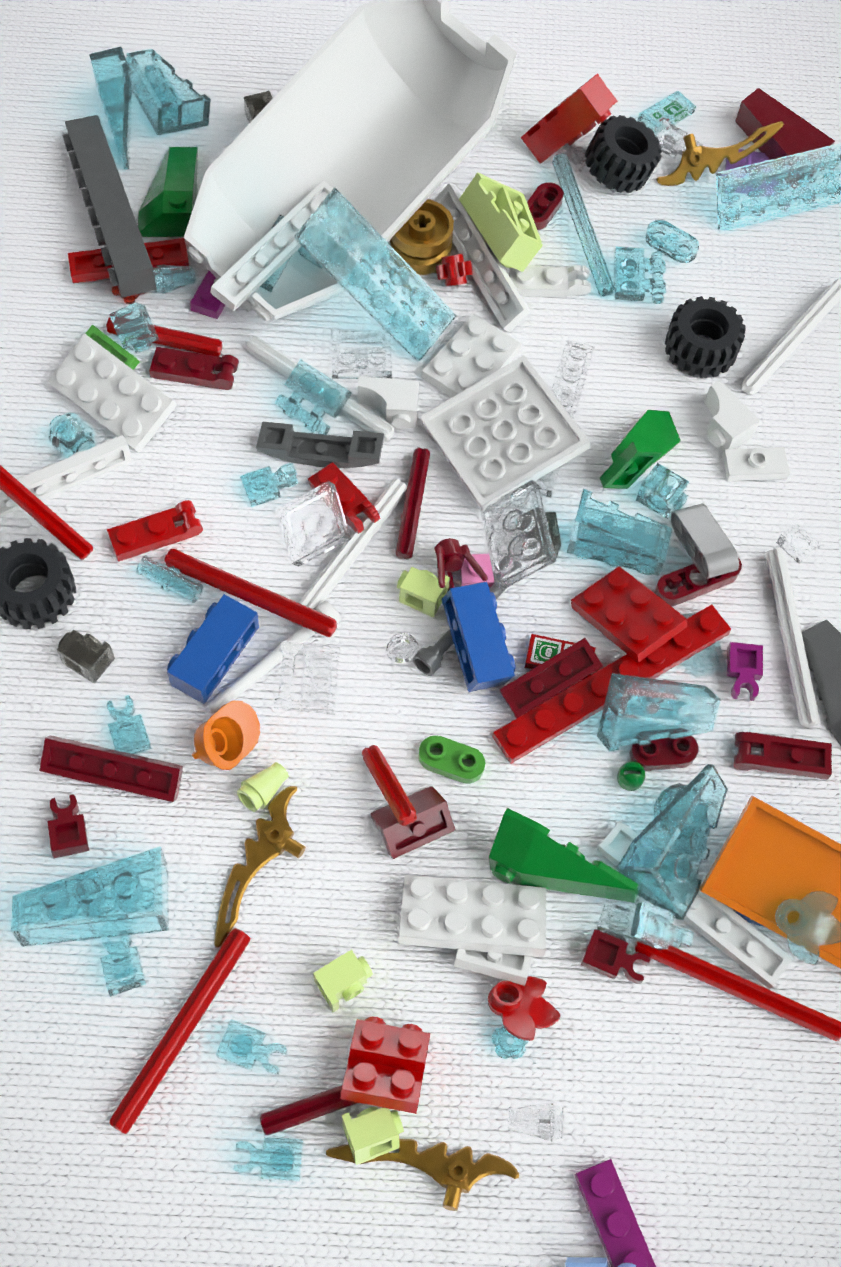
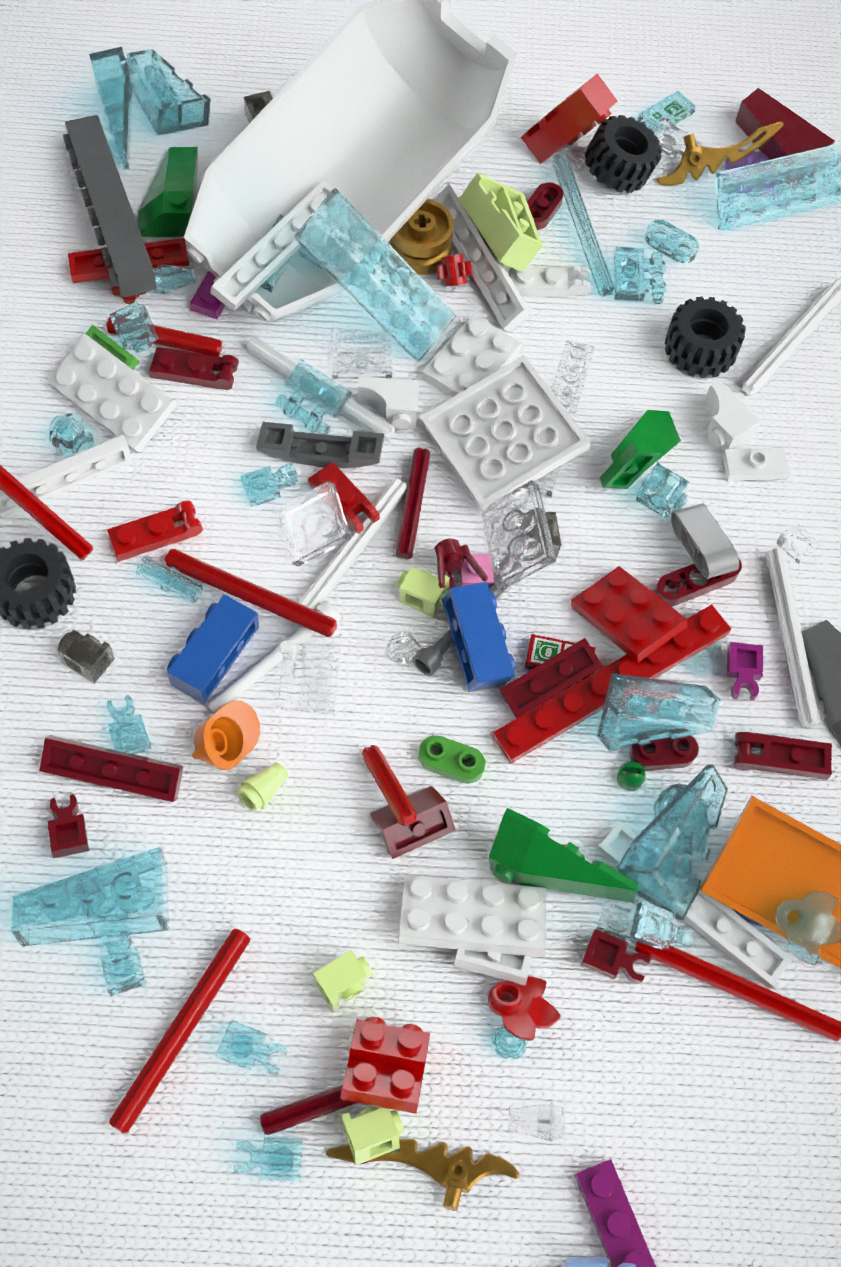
pearl gold piece [214,786,306,948] -> none
clear light blue wedge [566,488,672,576] -> none

